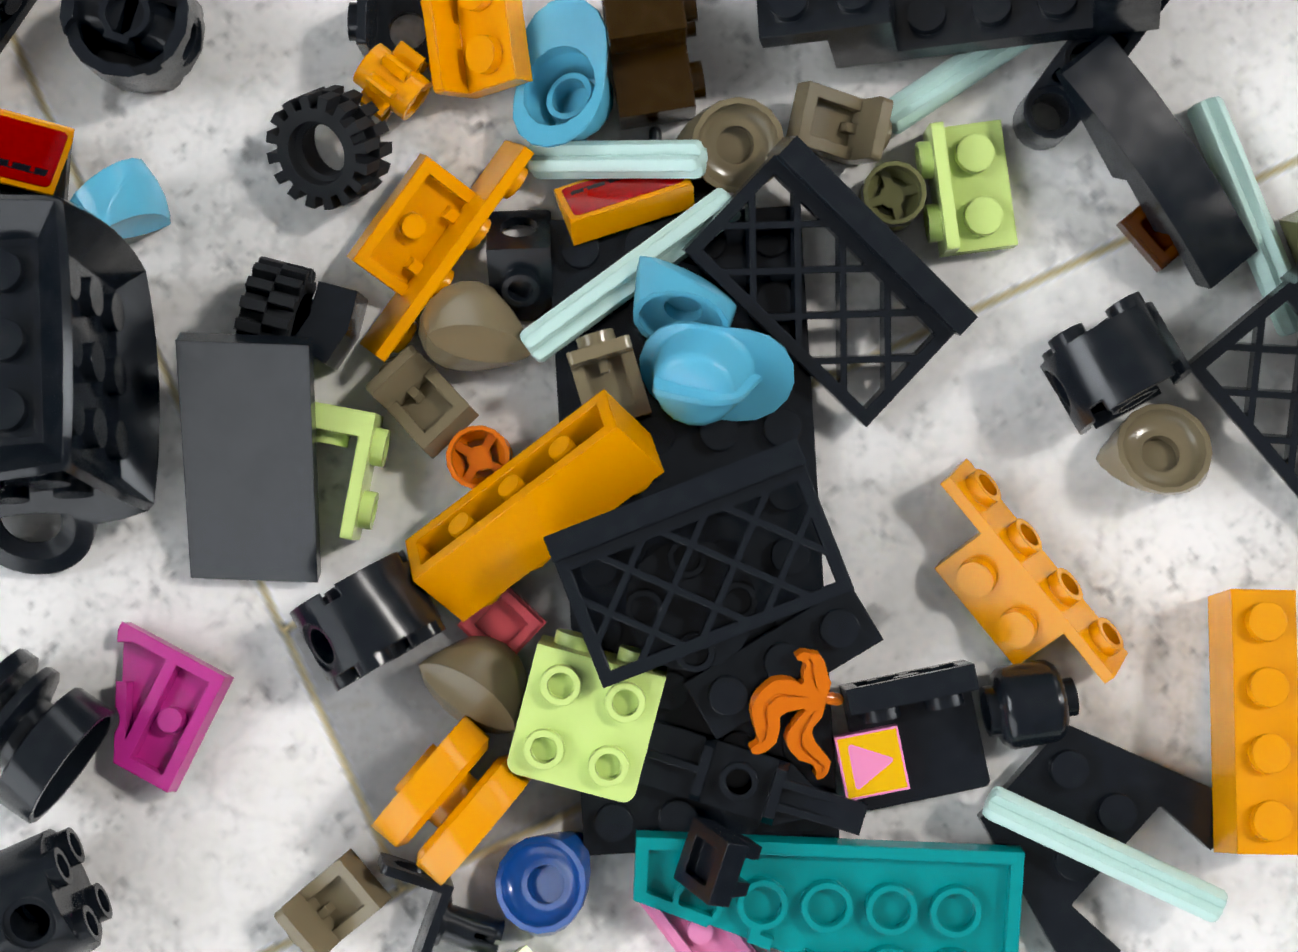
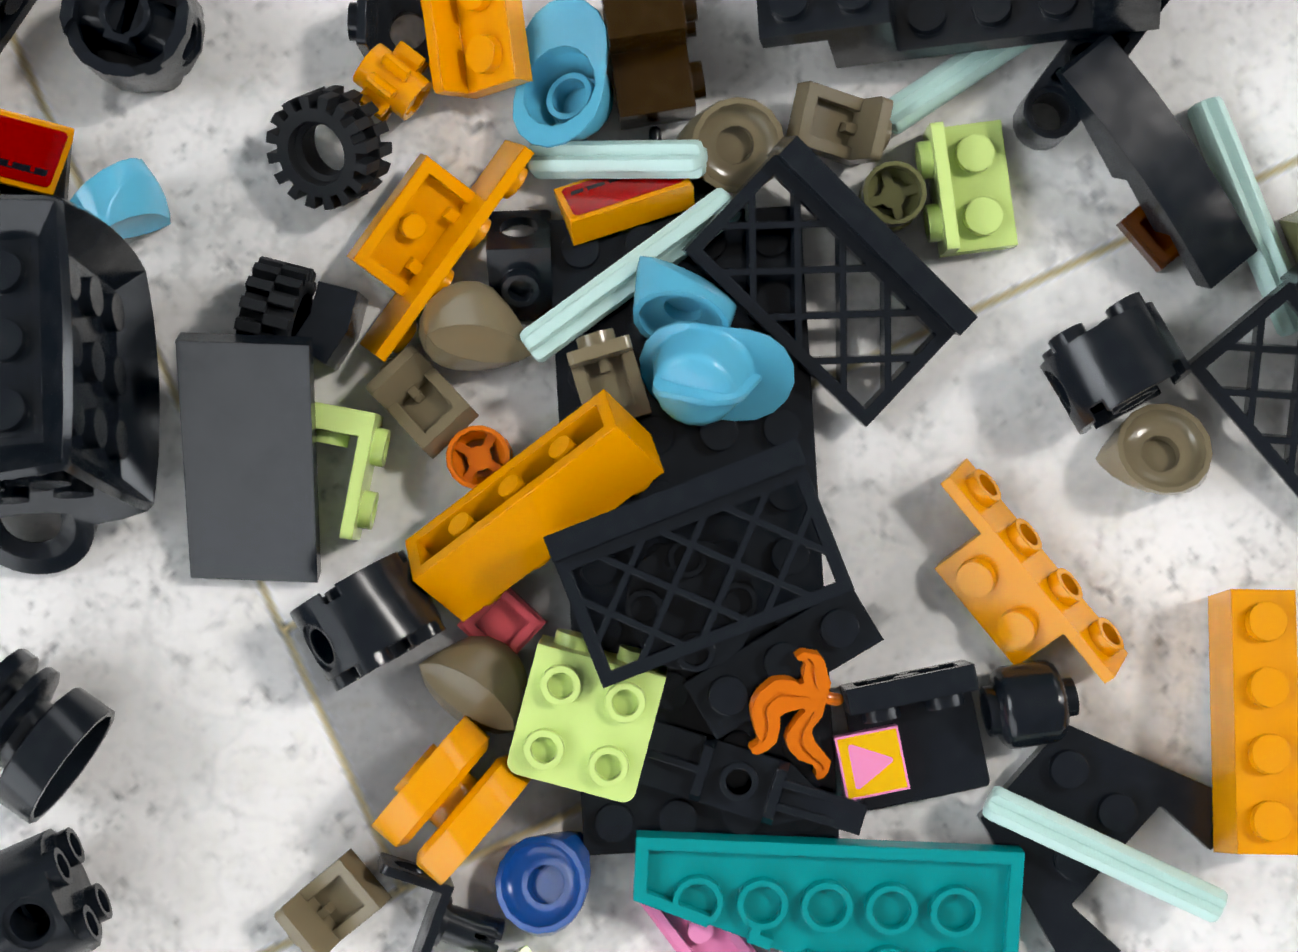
dark pink wing [113,622,234,793] -> none
black tile [673,817,762,908] -> none

